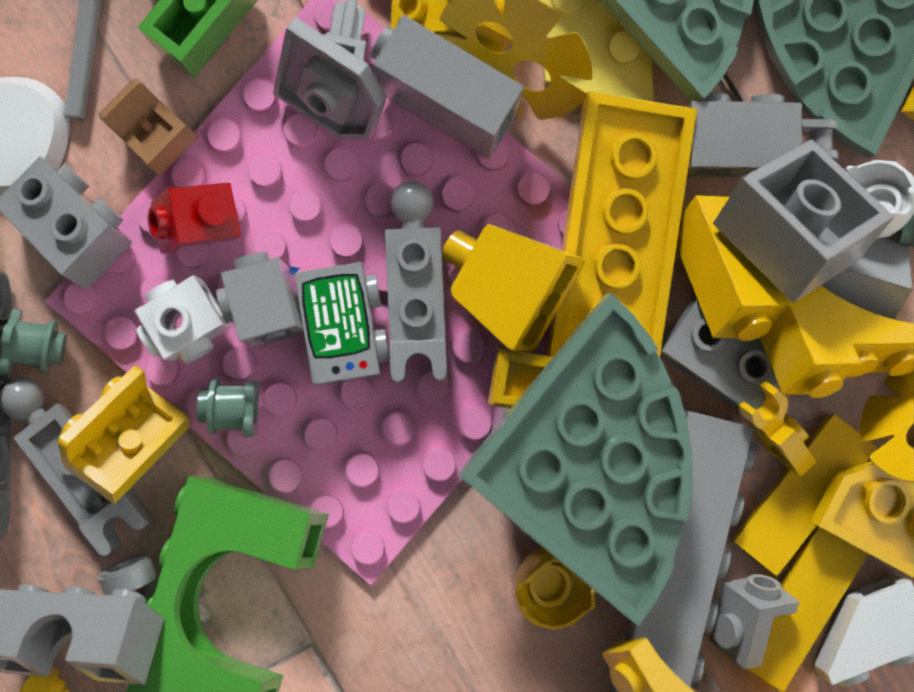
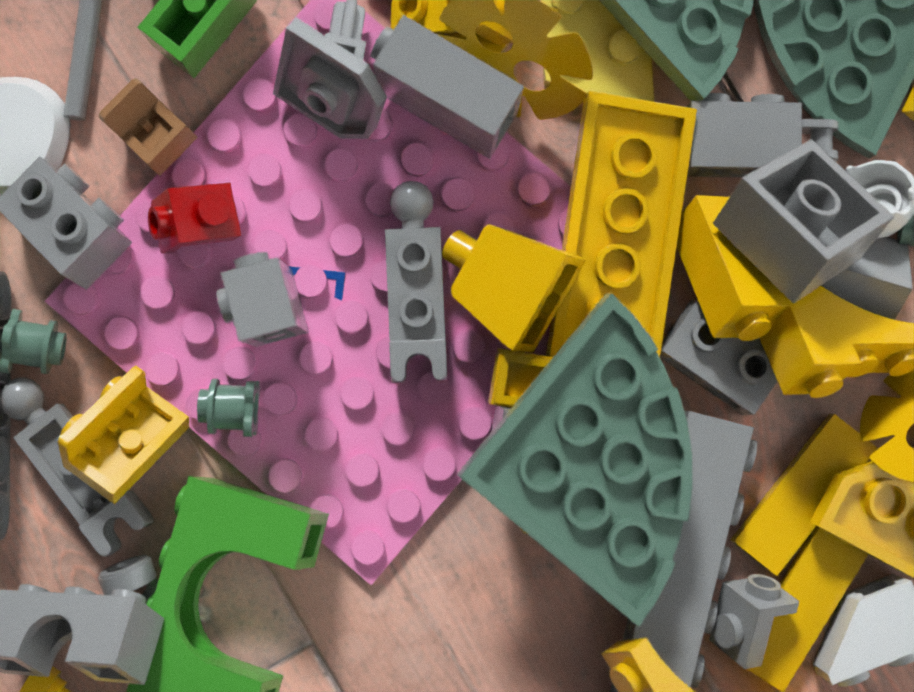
white brick [134,275,232,364] -> none
brick [294,262,390,386] -> none
yellow hair [514,548,596,630] -> none
yellow plate [739,381,816,477] -> none

